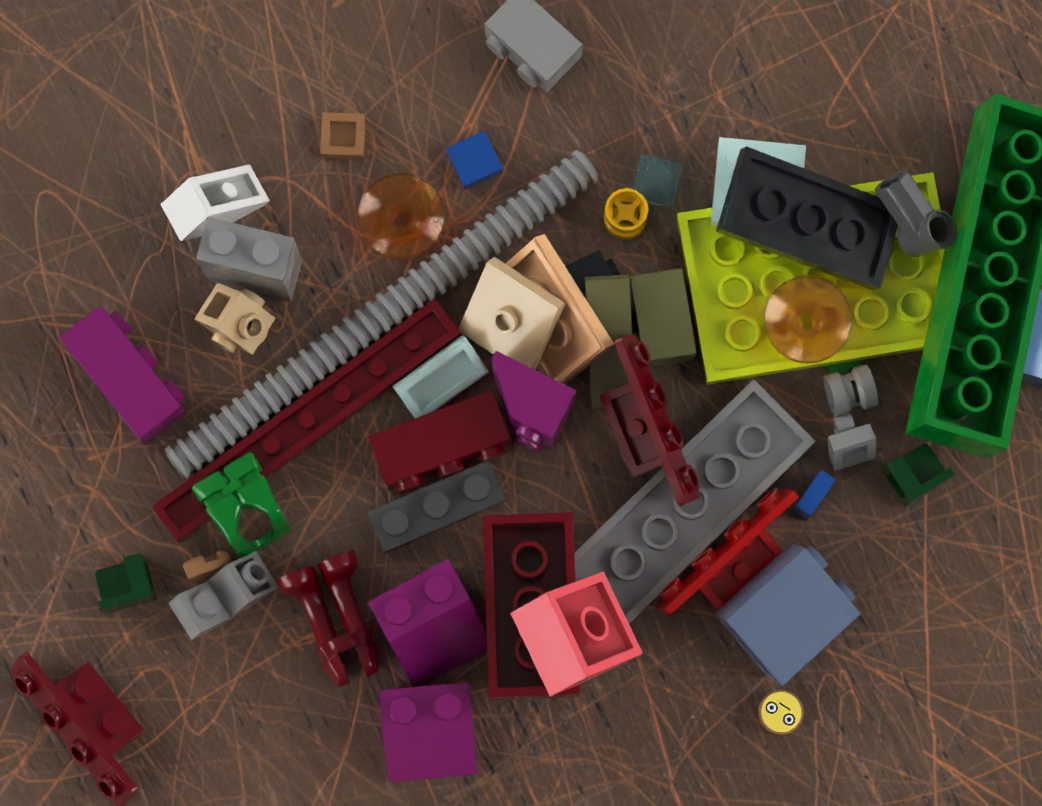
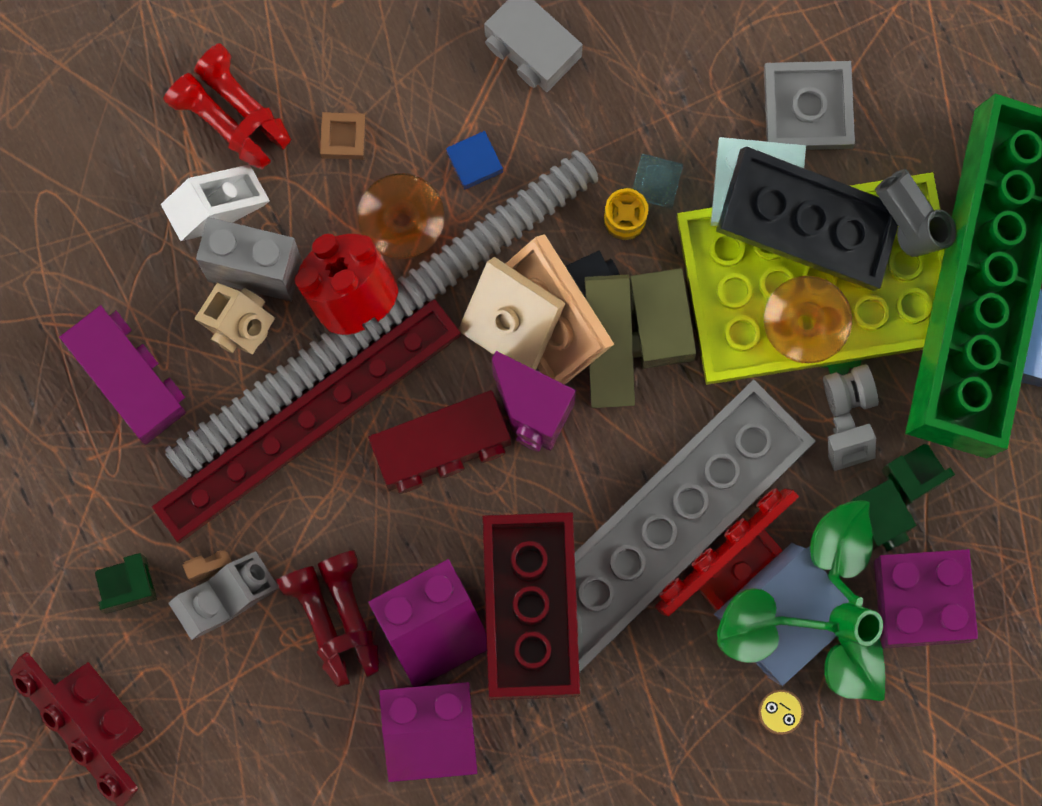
green piece [192,453,291,558] -> none
dark grey plate [367,460,506,554] -> none
light aqua tile [392,335,489,419] -> none
coral slope [510,571,643,697] -> none
dark red bracket [599,334,700,506] -> none
blue tile [792,470,836,521] -> none
none -> red piece [164,43,291,170]
none -> red brick [294,234,398,335]
none -> green plant [717,500,885,701]
none -> light grey plate [764,61,855,150]
none -> dark green brick [850,479,917,552]
none -> magenta brick [874,549,978,649]

